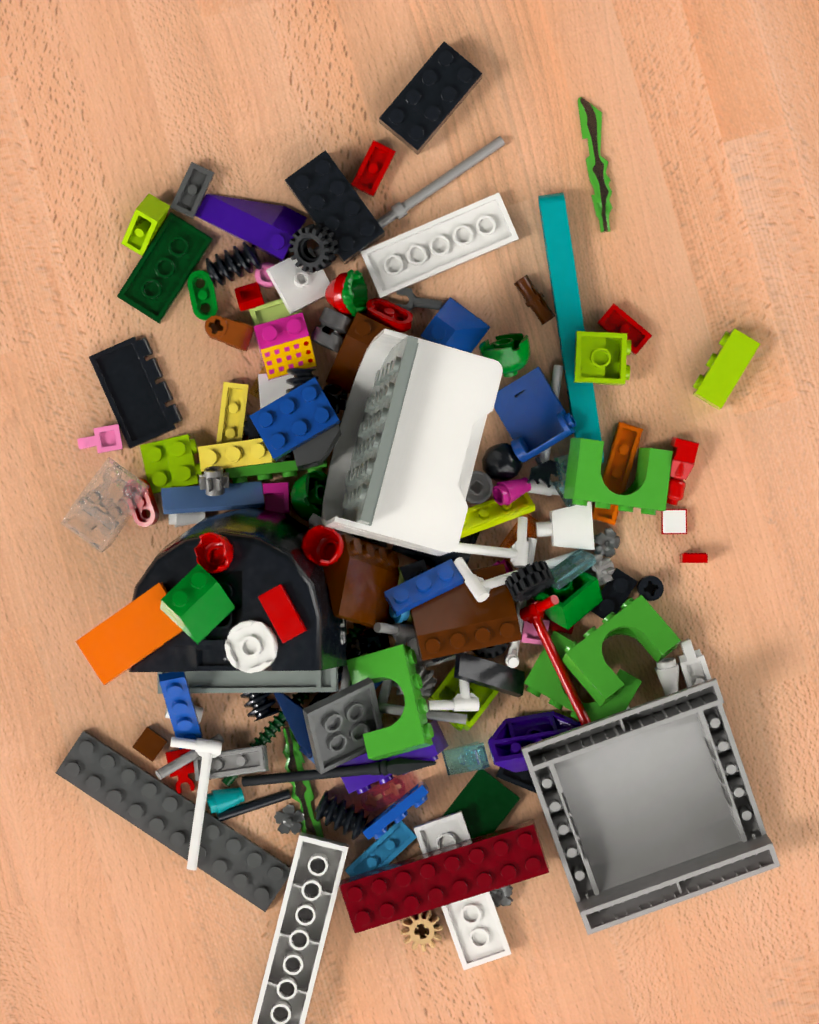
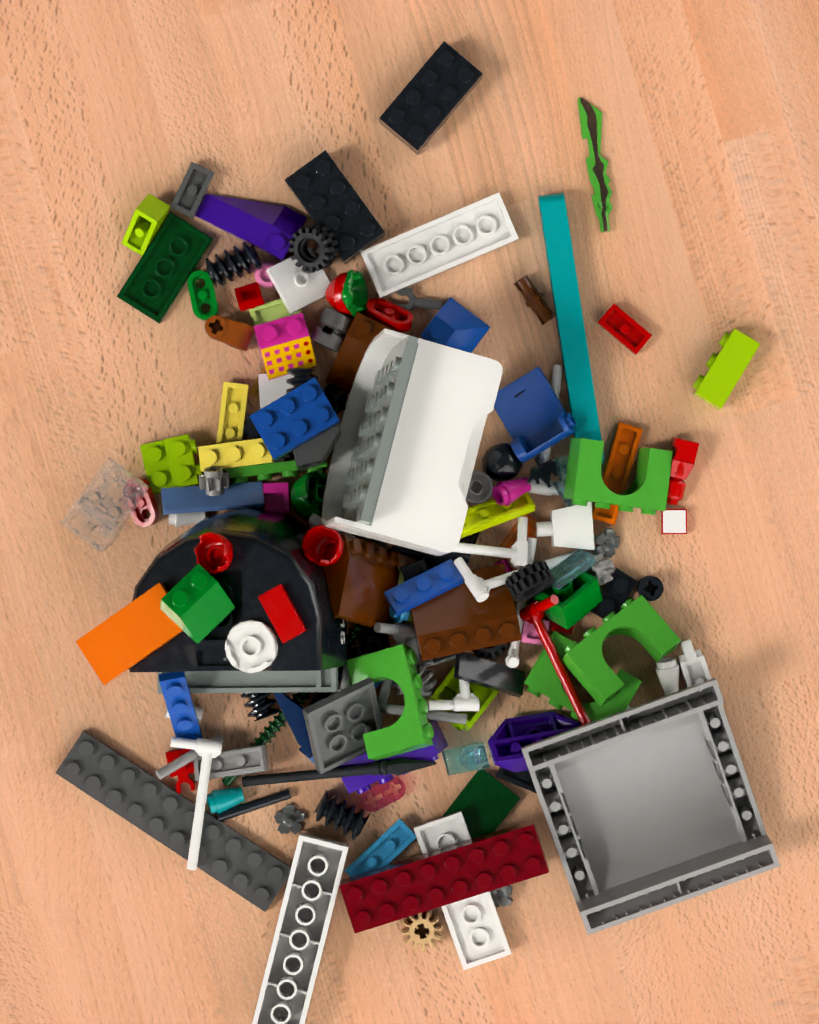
bright pink plate [77,424,123,454] -> none
black hinge [89,336,183,449] -> none
reddish brown tile [133,726,168,762] -> none
bright green sword [282,726,324,838] -> none
red plate [351,140,396,197] -> none
blue plate [362,781,429,840] -> none
light grey bar [377,136,505,228] -> none
green cylinder [479,333,530,377] -> none
lime plate [574,331,631,386] -> none
red tile [680,553,708,563] -> none

